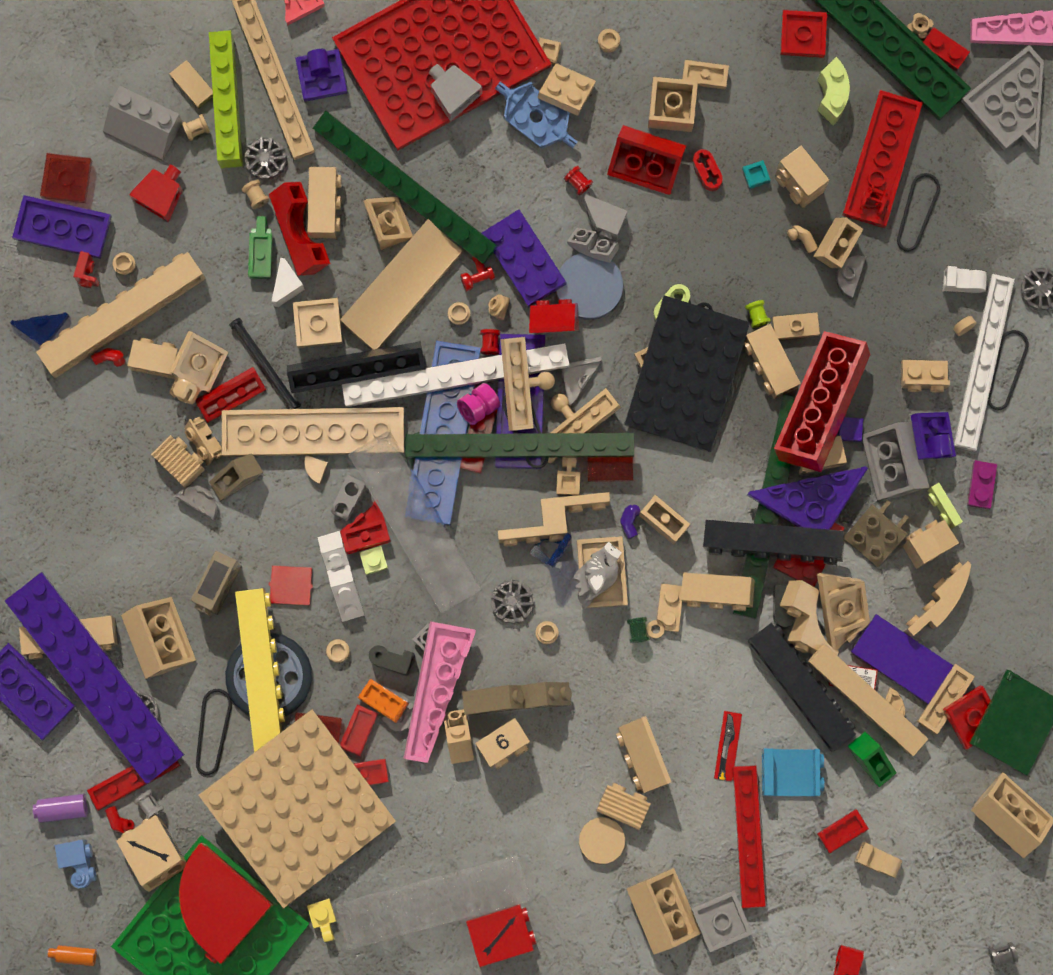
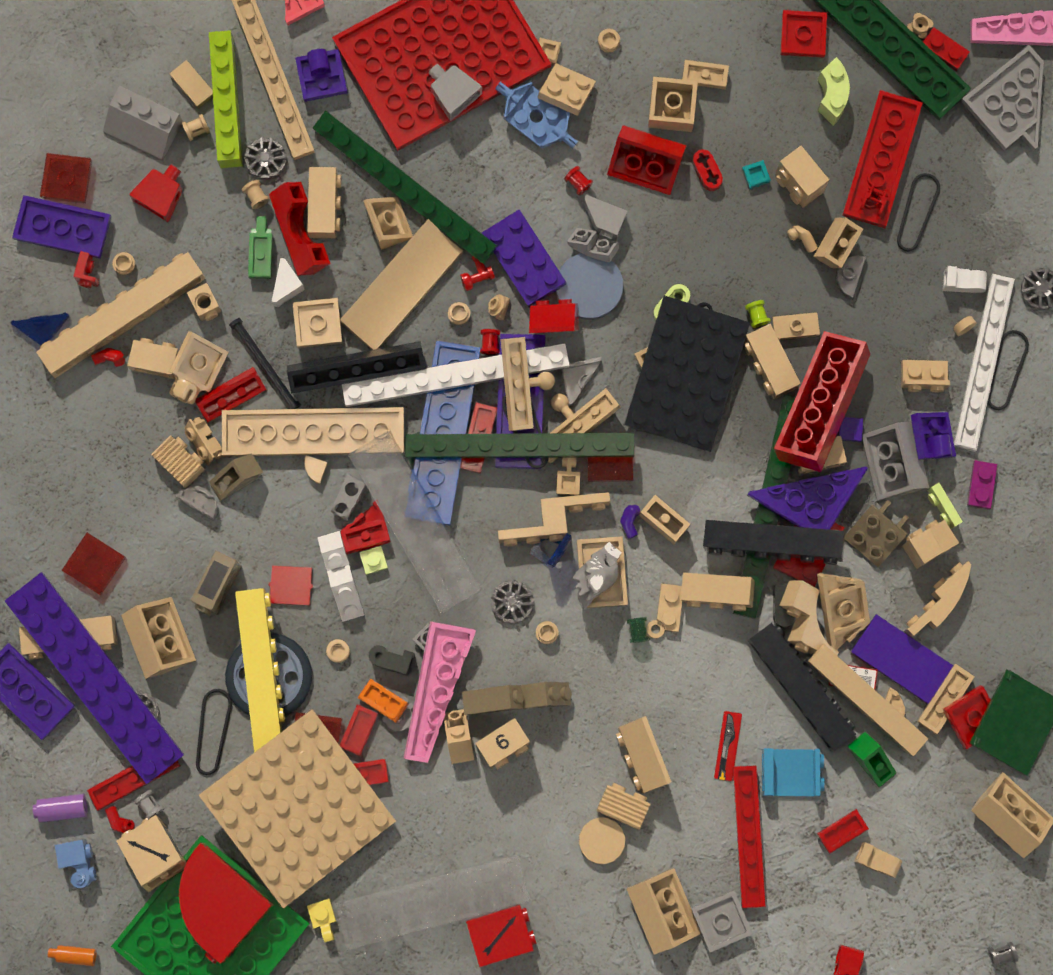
dark pink wheel [457,383,500,425] -> none
none -> clear red plate [61,532,126,595]
none -> tan brick [187,283,221,321]

